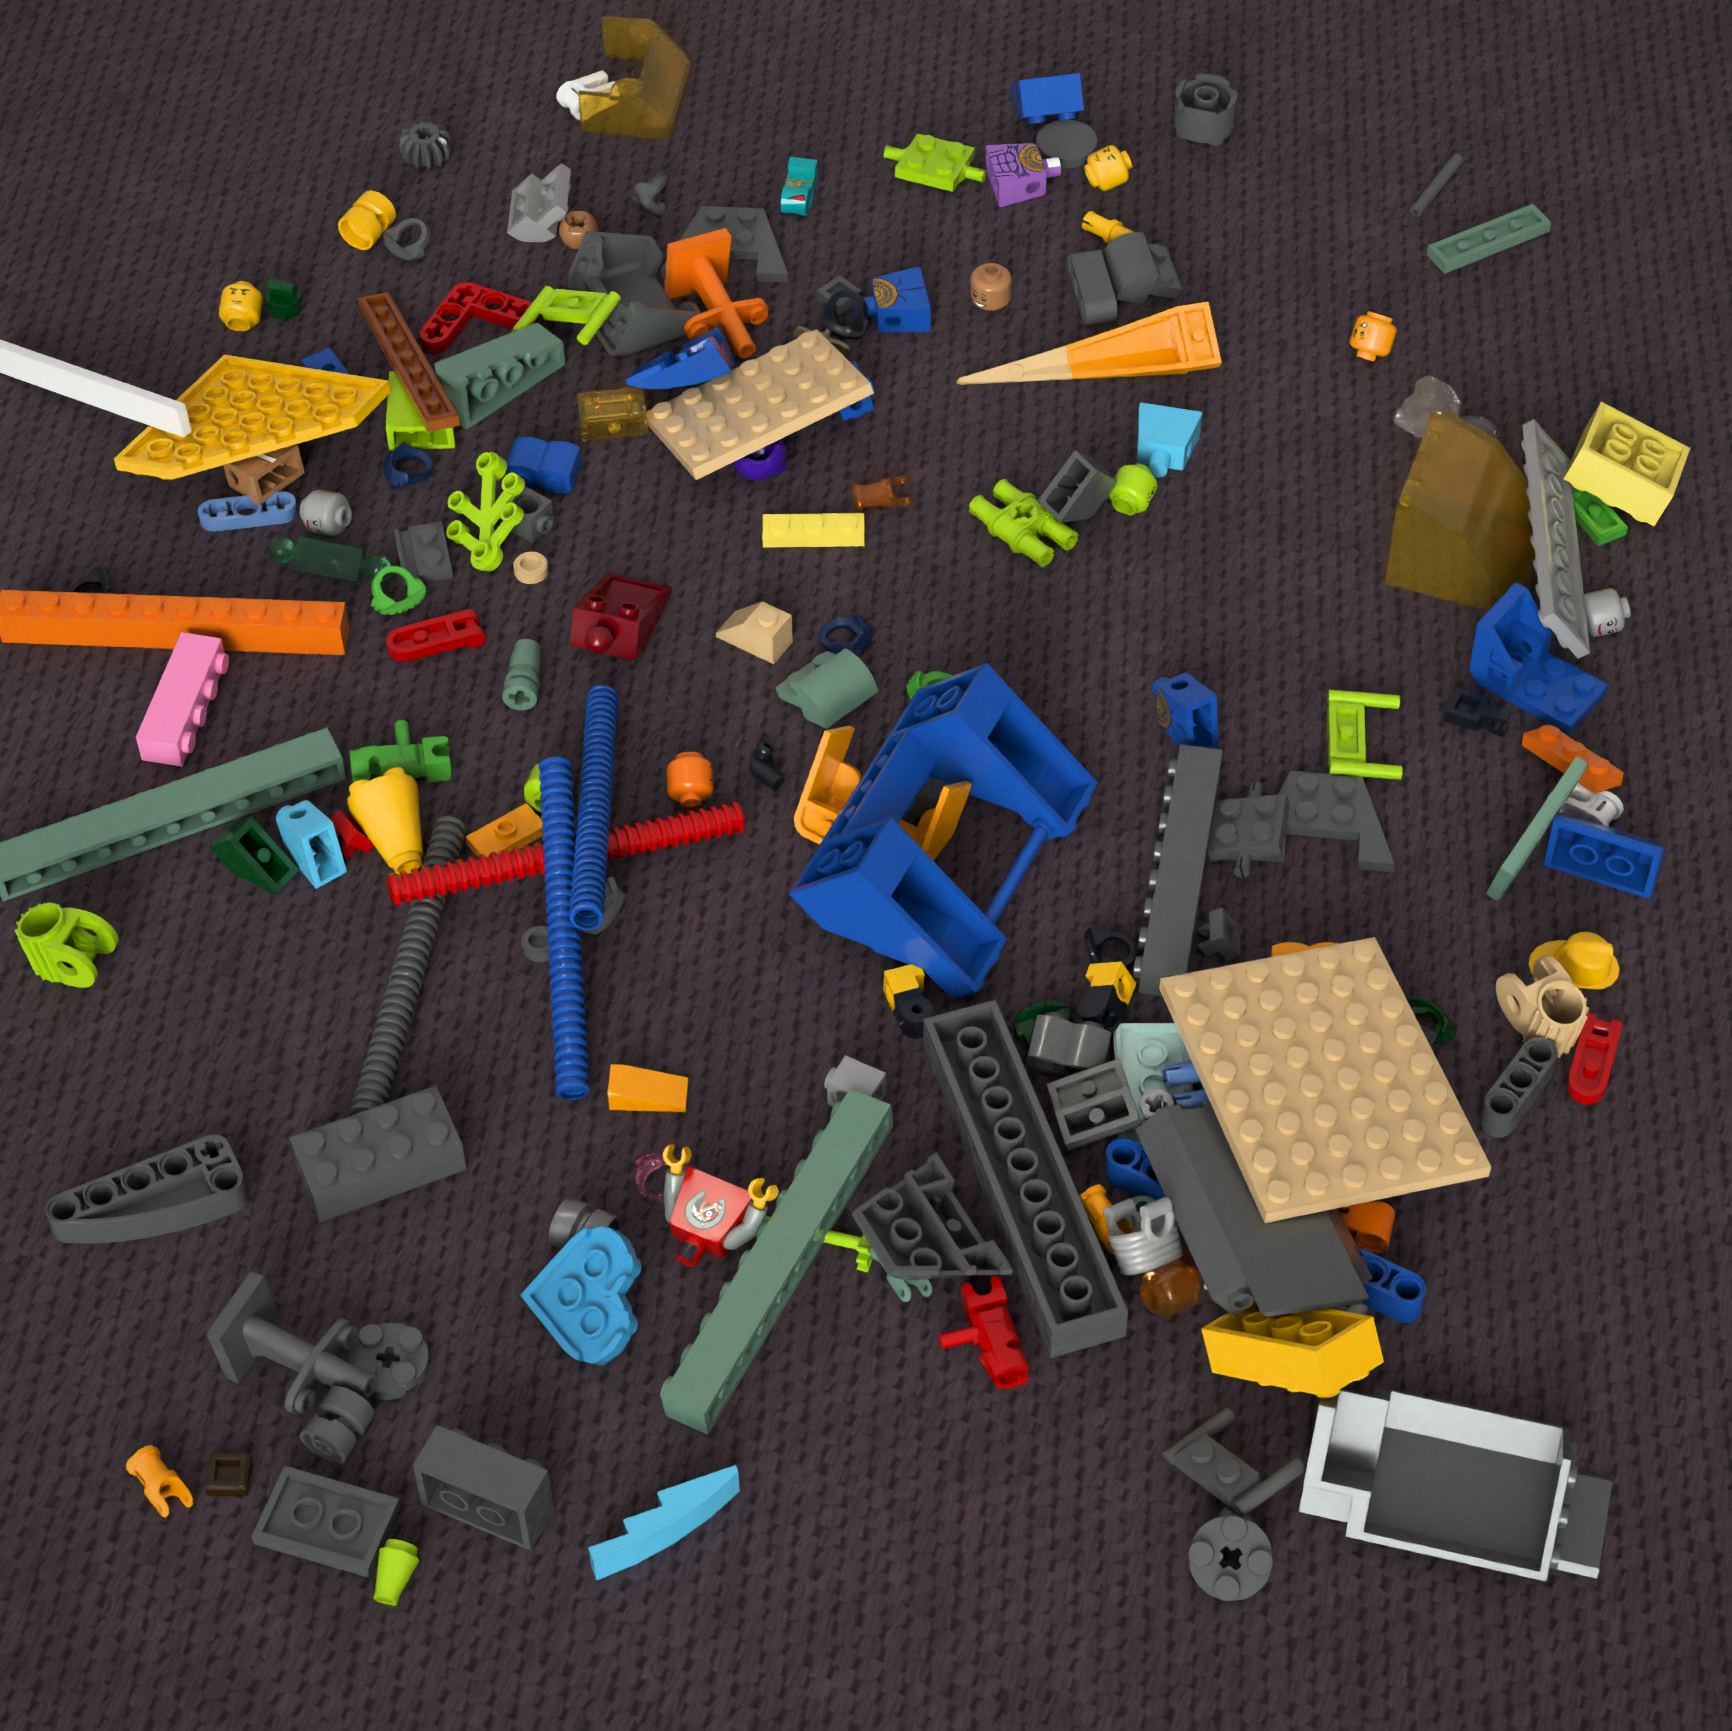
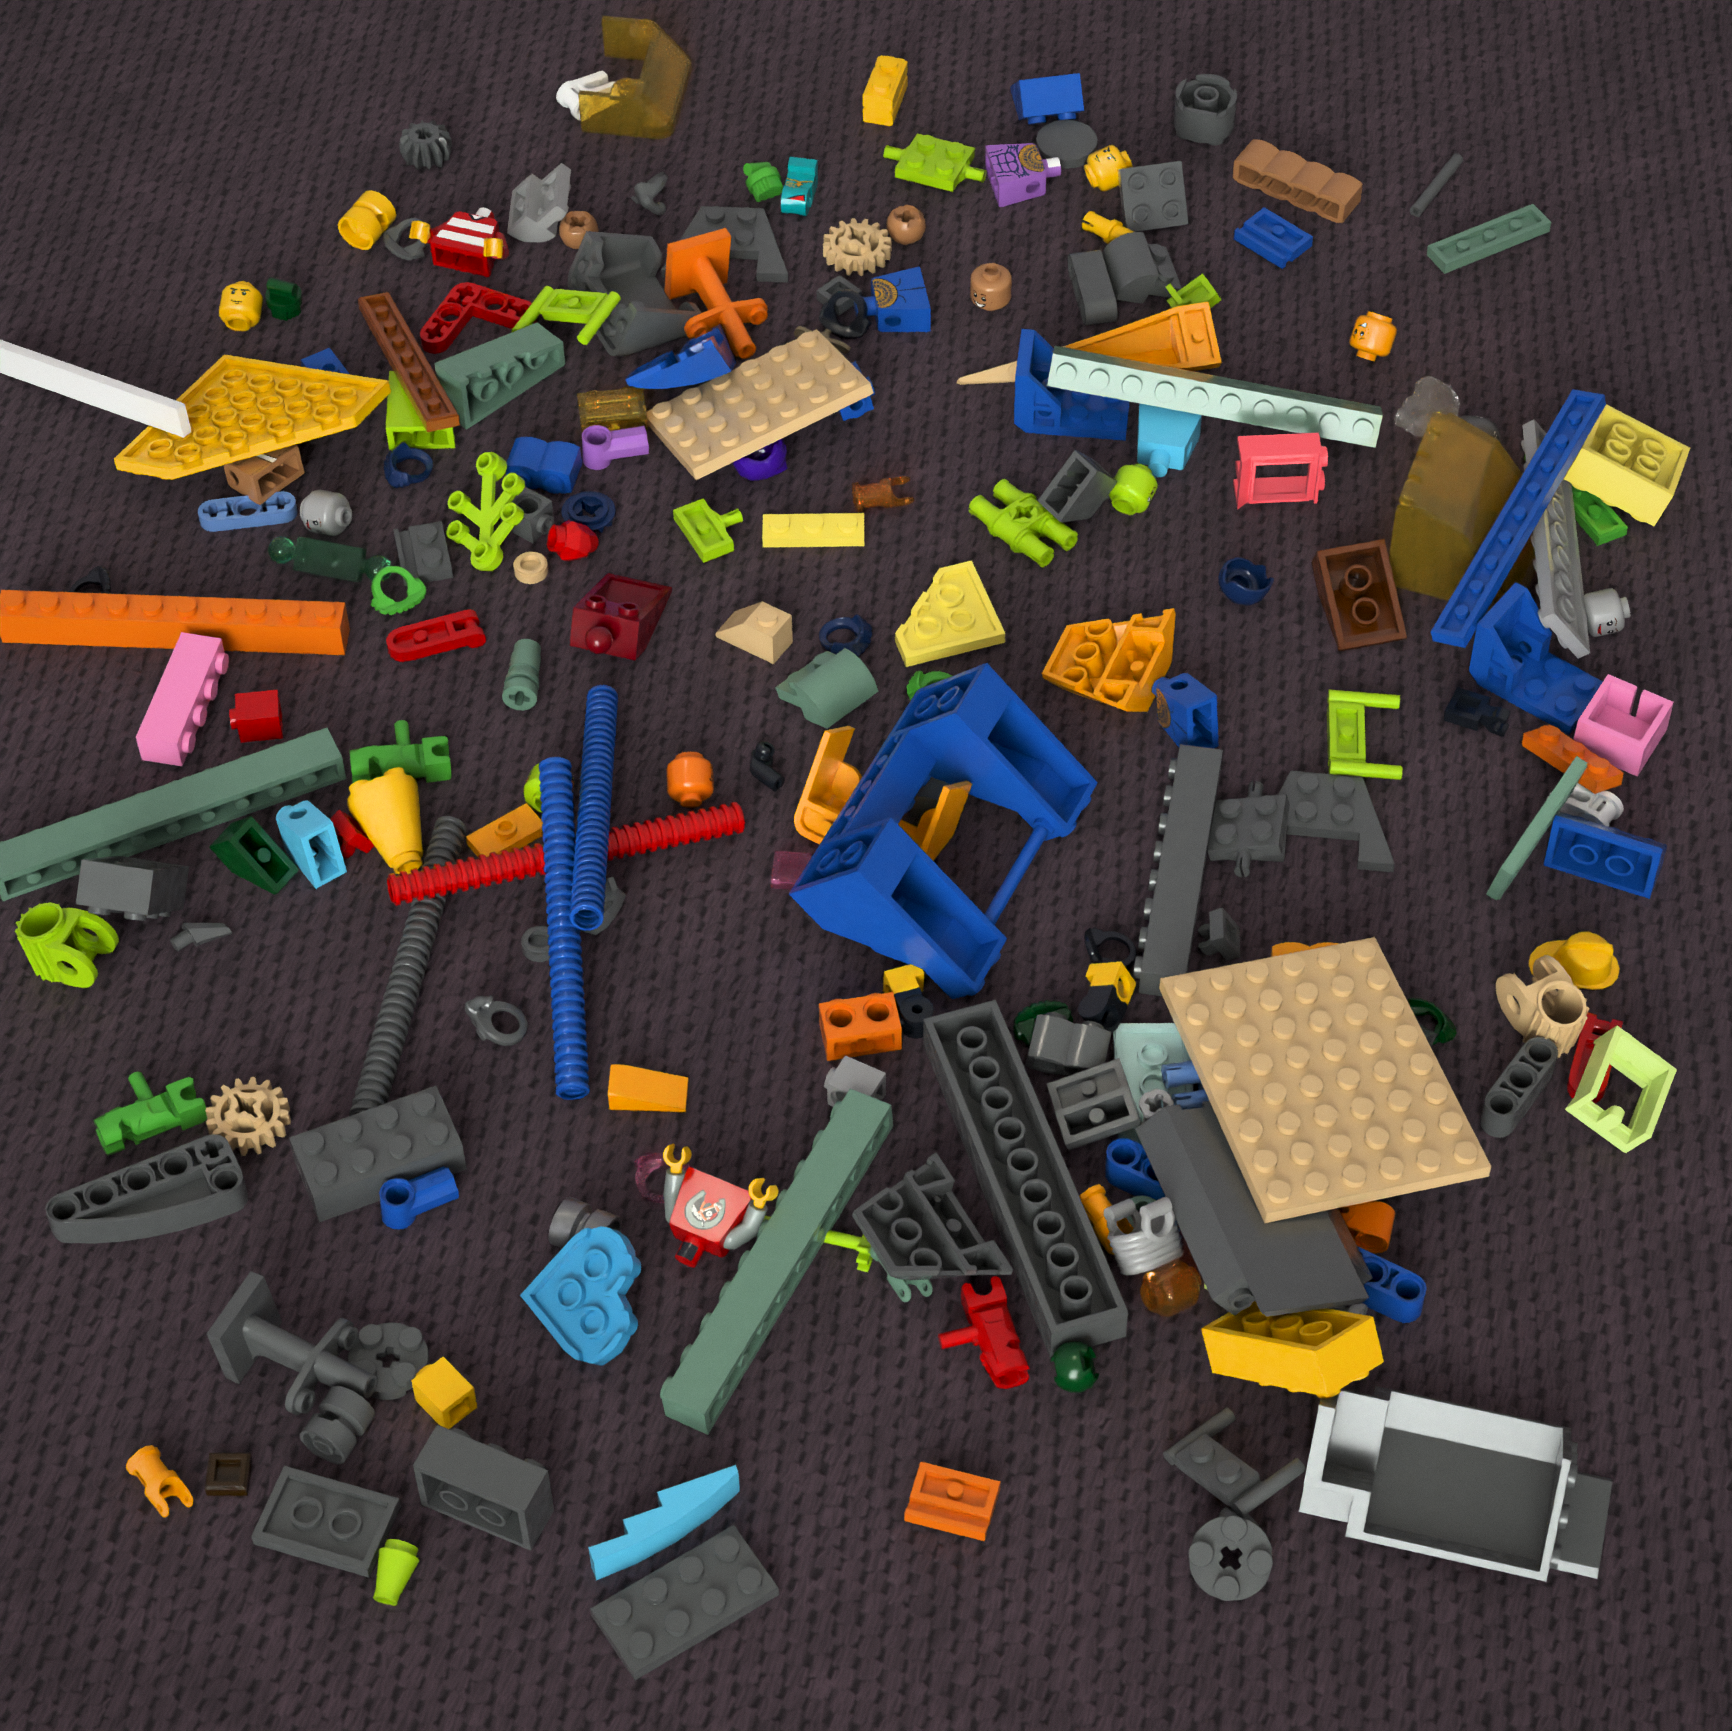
none -> dark grey brick [76,856,189,921]
none -> bright green piece [93,1072,207,1156]
none -> dark grey bar [170,923,232,952]
none -> tan gear [205,1077,291,1156]
none -> red brick [229,690,283,743]
none -> blue piece [379,1166,459,1230]
none -> red torso [409,208,509,277]
none -> yellow brick [411,1357,477,1429]
none -> dark grey piece [464,995,528,1046]
none -> red rock [547,520,599,561]
none -> dark blue gear [561,491,616,533]
none -> medium lavender piece [582,425,649,470]
none -> dark grey plate [590,1525,779,1680]
none -> lime plate [673,498,743,563]
none -> bright green piece [743,162,783,202]
none -> clear pink plate [771,851,812,890]
none -> orange brick [819,992,902,1061]
none -> tan gear [823,218,892,276]
none -> yellow brick [863,55,908,126]
none -> medium nougat piece [886,205,926,245]
none -> light yellow plate [895,560,1005,667]
none -> orange plate [904,1462,1001,1541]
none -> blue bracket [1014,329,1130,441]
none -> light orange wedge [1042,608,1176,712]
none -> brick [1047,346,1383,448]
none -> dark green piece [1051,1342,1099,1393]
none -> dark grey plate [1117,161,1189,232]
none -> lime bracket [1165,273,1222,309]
none -> dark blue hair [1218,557,1274,606]
none -> medium nougat brick [1233,139,1363,223]
none -> coral window [1233,433,1328,510]
none -> blue plate [1234,208,1313,269]
none -> reddish brown slope [1311,539,1407,651]
none -> blue plate [1431,389,1606,648]
none -> yellowish green window [1565,1026,1677,1153]
none -> bright pink piece [1574,674,1674,777]

